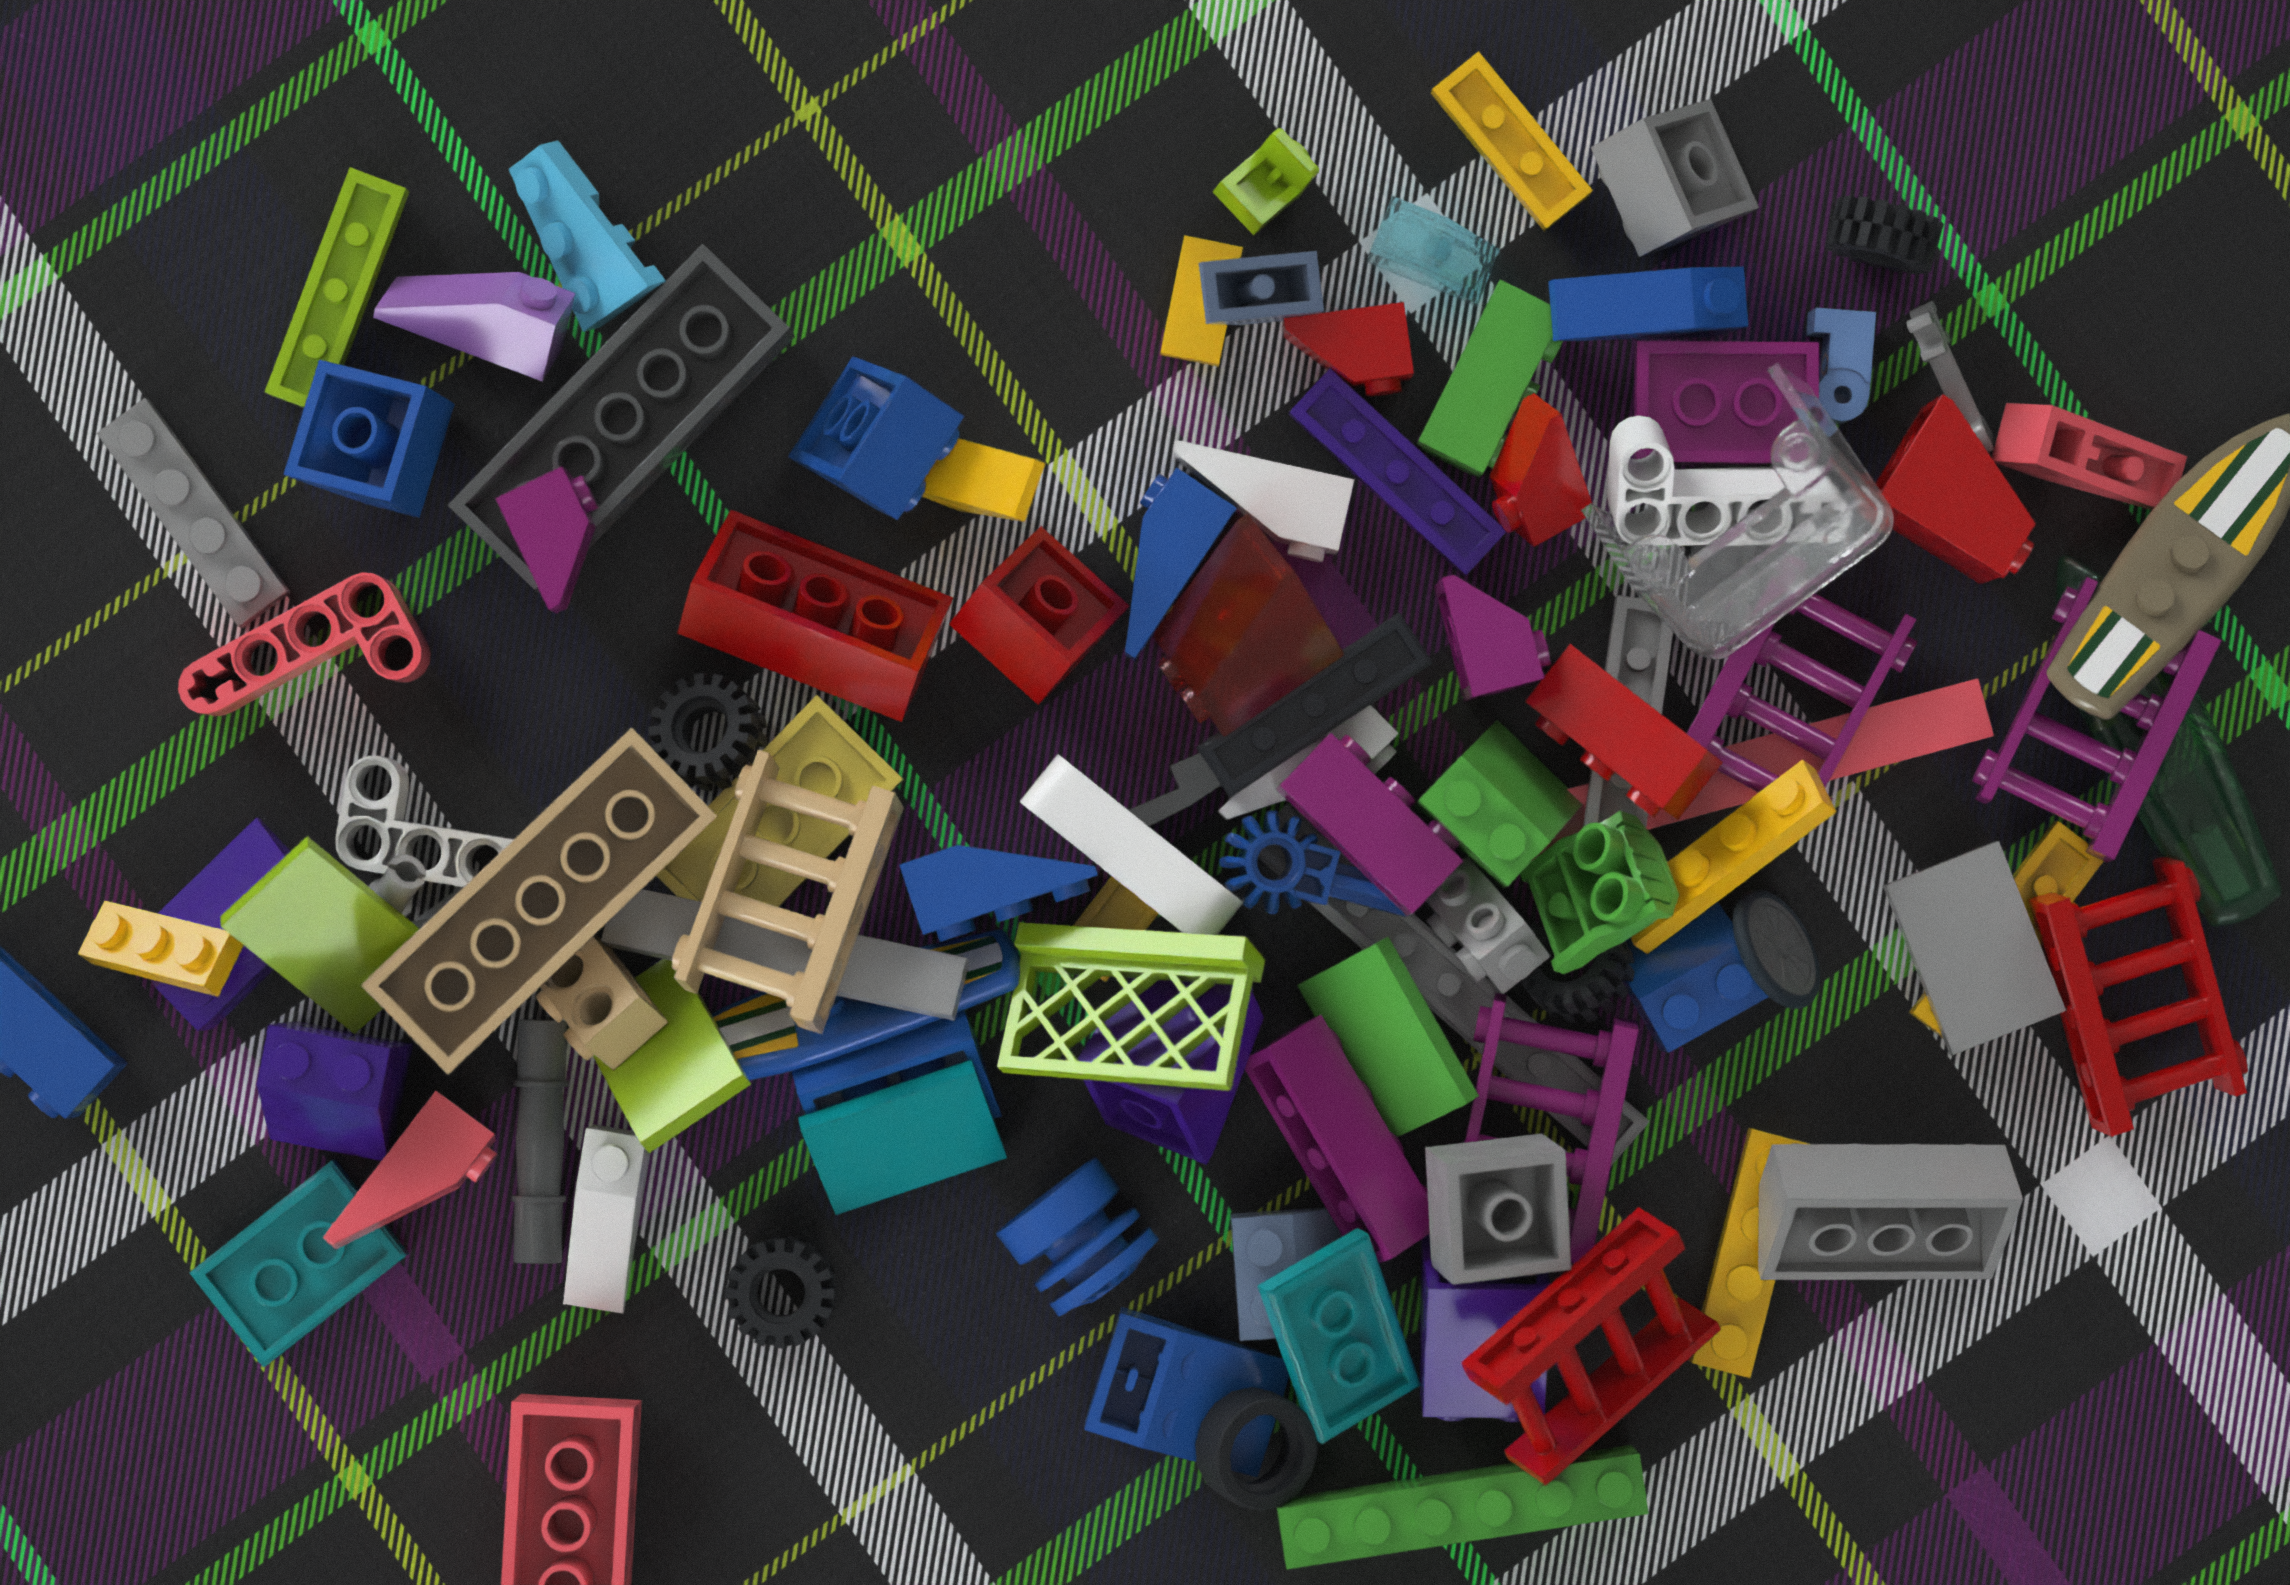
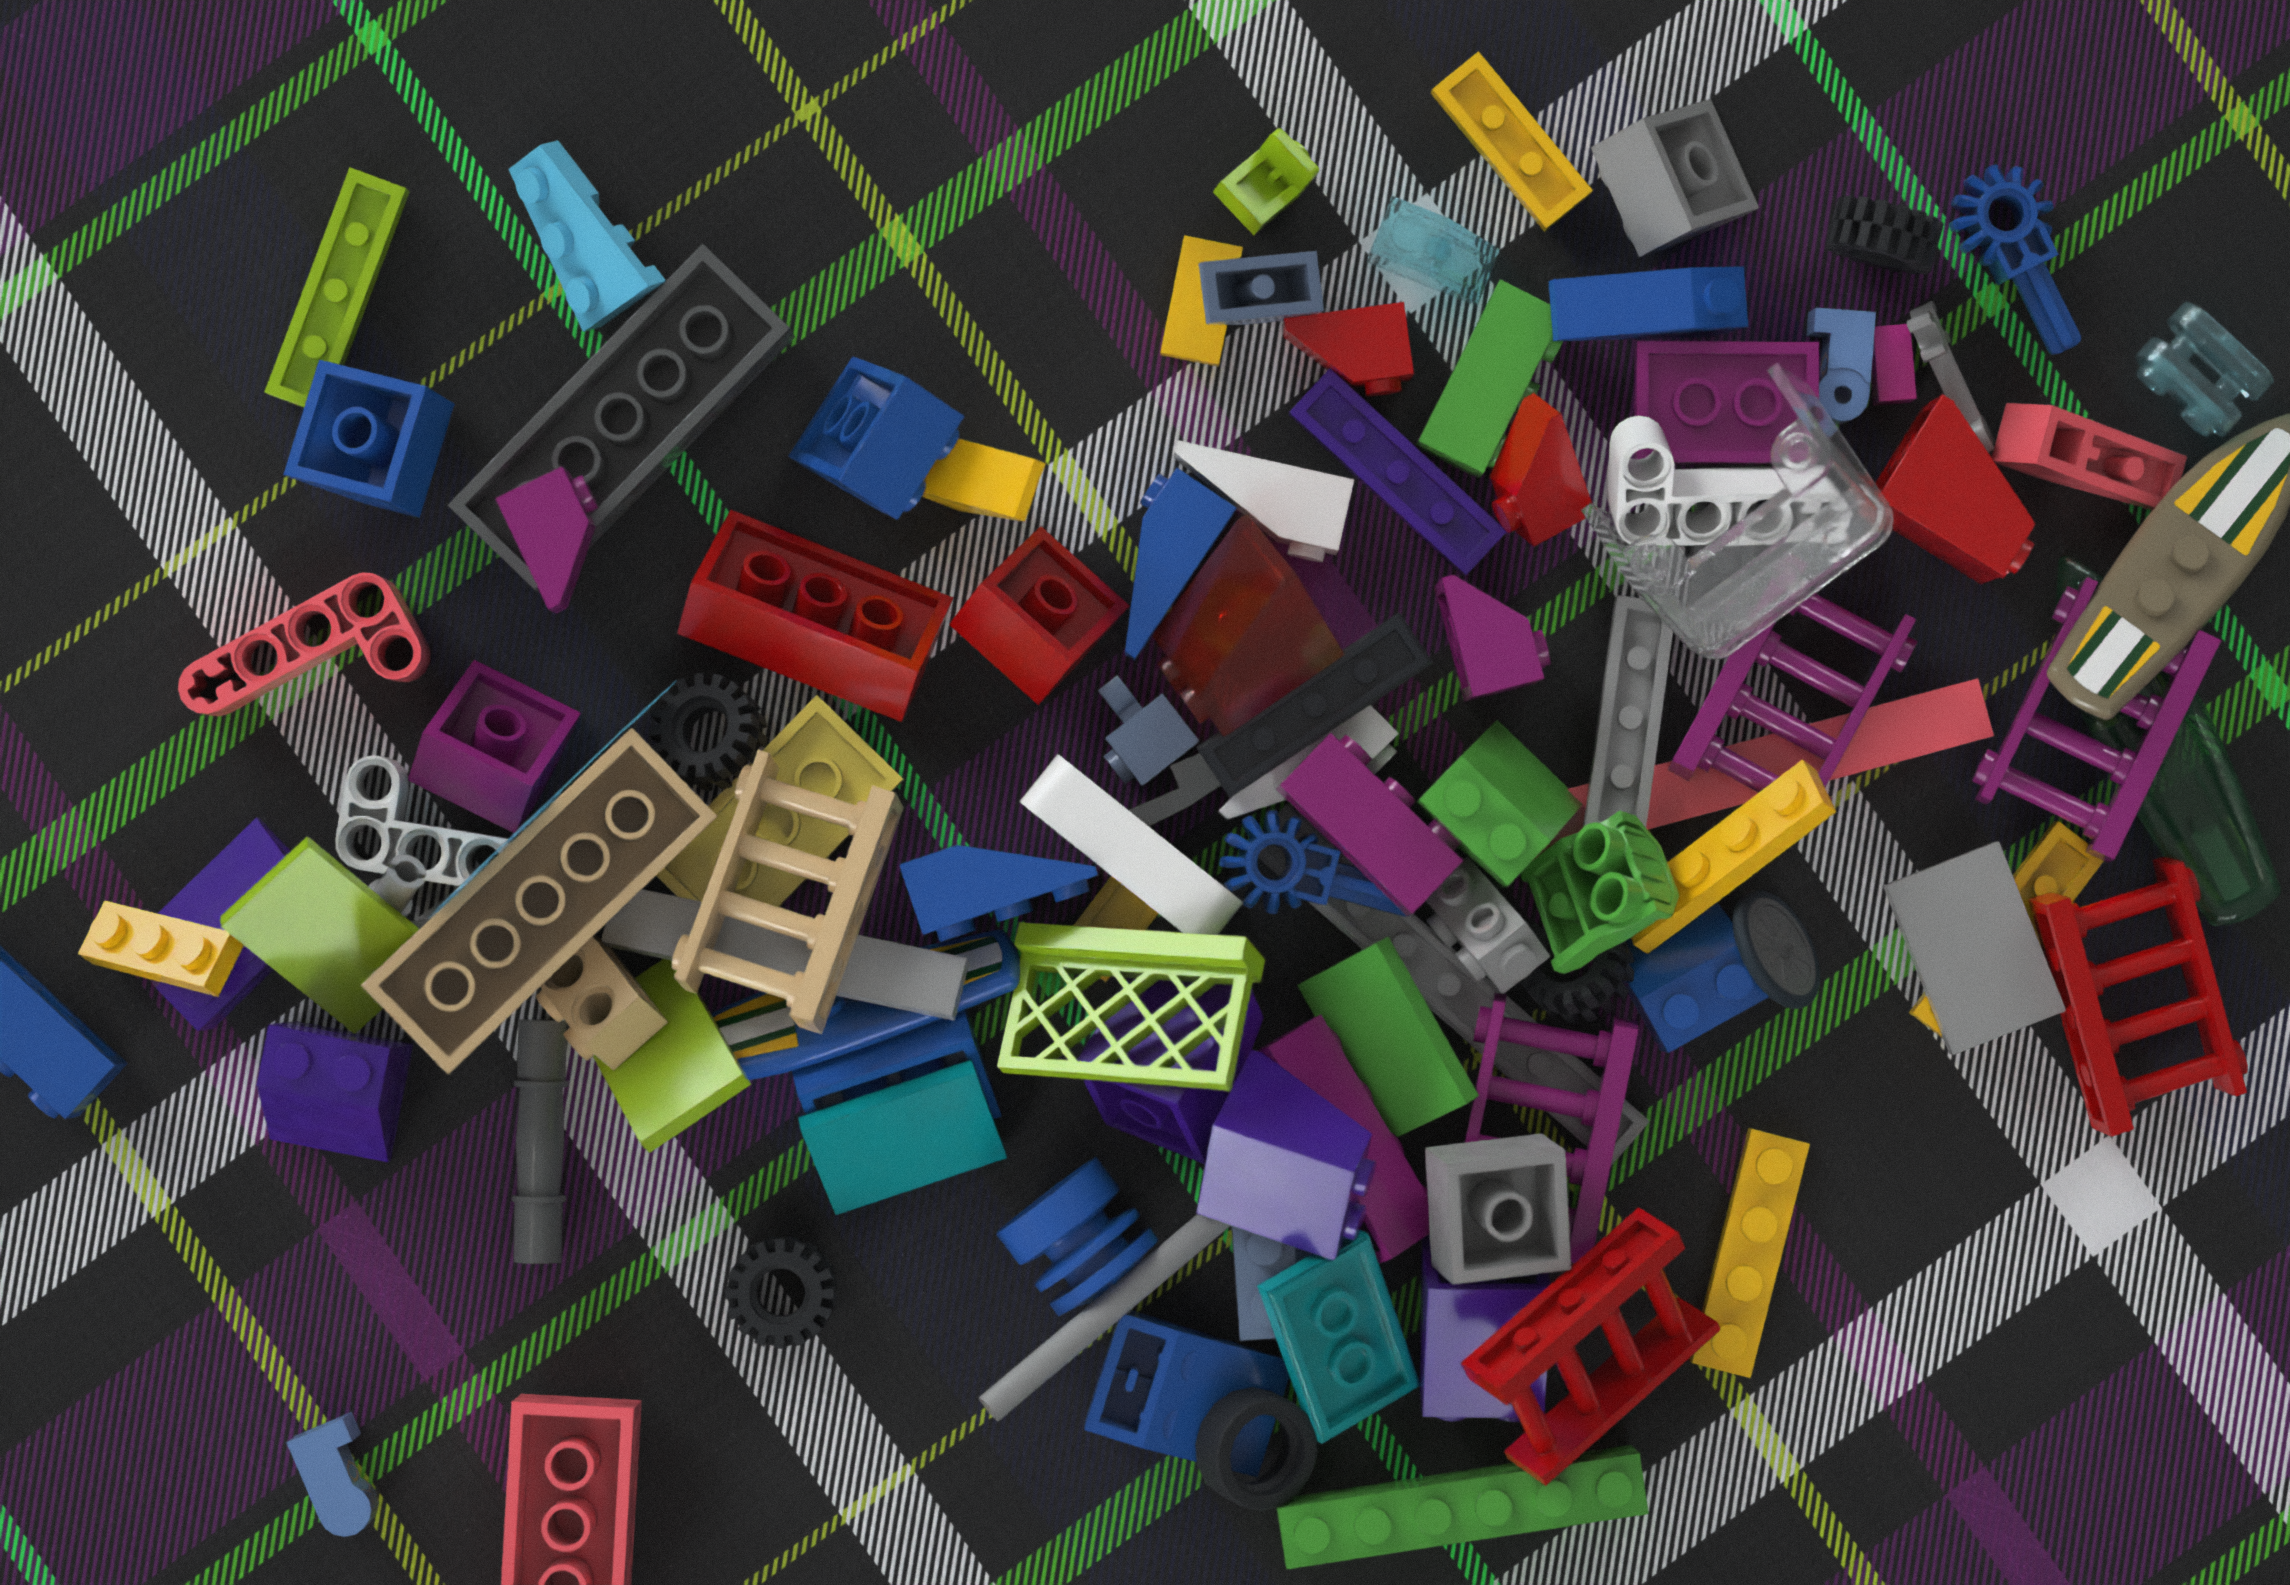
light grey plate [96,398,291,628] -> none
teal tile [189,1159,409,1368] -> none
coral slope [323,1091,497,1249] -> none
medium lavender slope [373,272,576,381] -> none
white slope [563,1125,650,1314] -> none
red brick [1525,644,1723,820] -> none
light grey slope [1758,1143,2023,1280] -> none
none -> medium blue leg [287,1412,379,1537]
none -> magenta slope [408,660,581,833]
none -> medium azure piece [428,680,677,919]
none -> light grey piece [979,1214,1231,1421]
none -> sand blue brick [1098,676,1200,787]
none -> slope [1196,1050,1376,1261]
none -> dark pink piece [1871,324,1917,406]
none -> blue gear [1949,165,2081,355]
none -> clear light blue brick [2135,301,2274,437]

